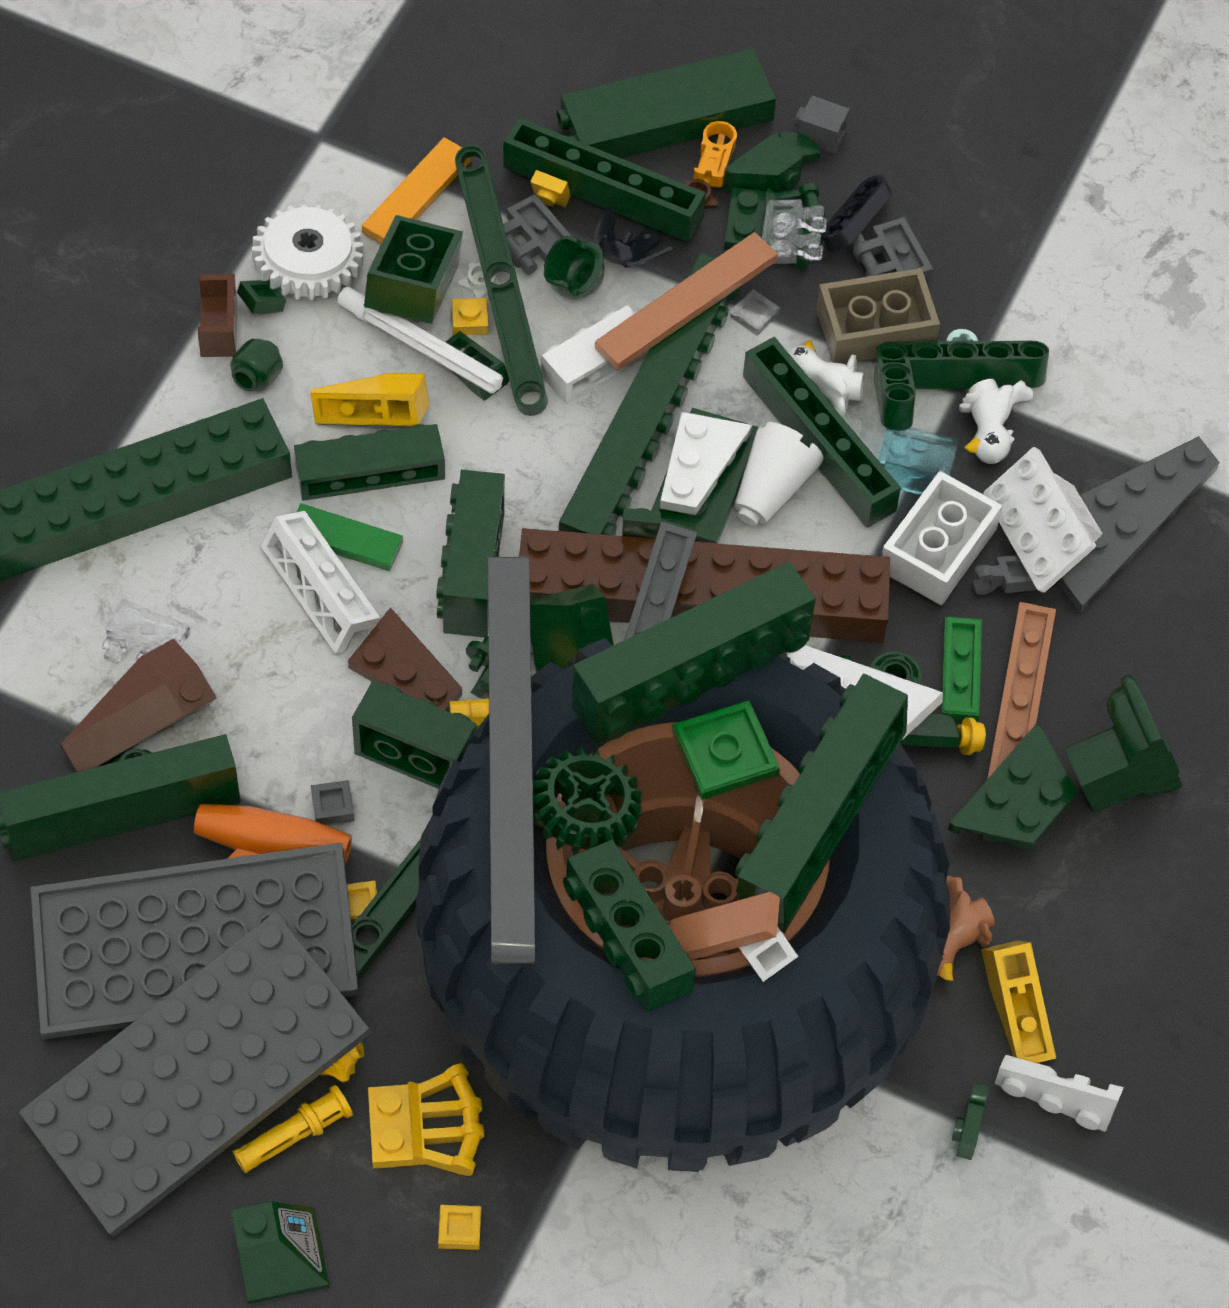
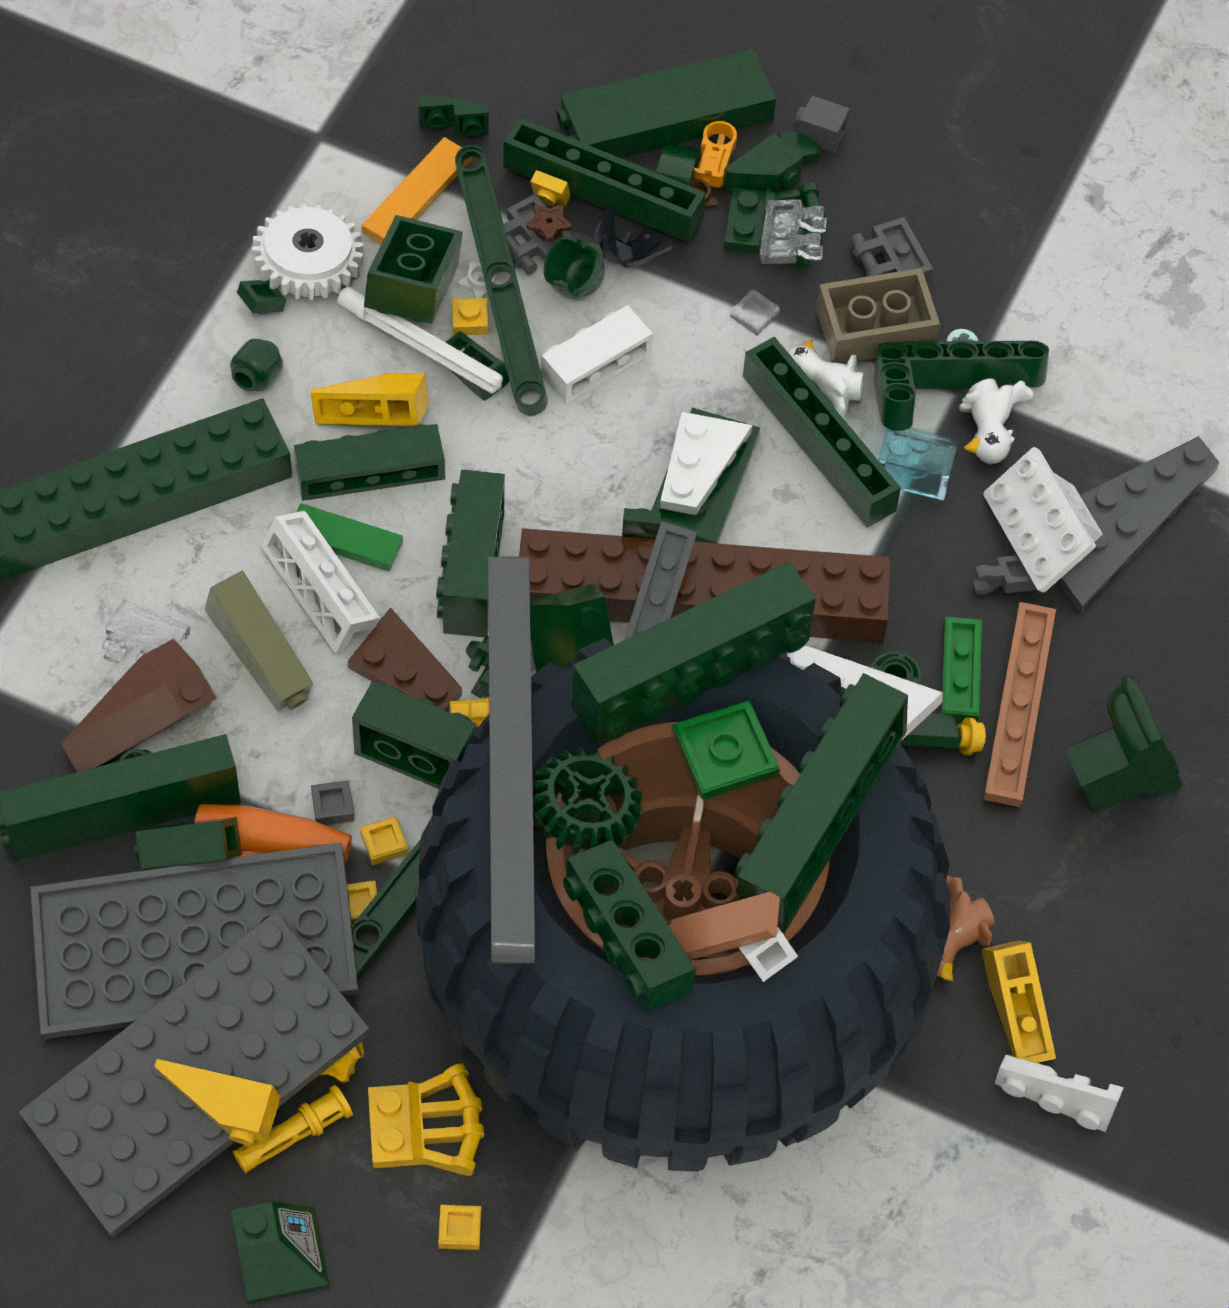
reddish brown panel [198,274,237,357] -> none
dark green brick [558,253,742,535] -> none
nougat tile [595,232,778,371] -> none
white cone [734,422,824,526] -> none
black beam [821,175,892,251] -> none
white brick [882,471,1003,606] -> none
dark green wing [948,724,1077,850] -> none
dark green plate [952,1082,989,1160] -> none
none -> dark green brick [134,817,242,870]
none -> yellow slope [154,1059,281,1145]
none -> olive slope [204,570,313,711]
none -> yellow tile [360,816,409,866]
none -> dark green slope [418,96,489,137]
none -> reddish brown plate [526,204,572,241]
none -> dark green slope [656,143,700,185]

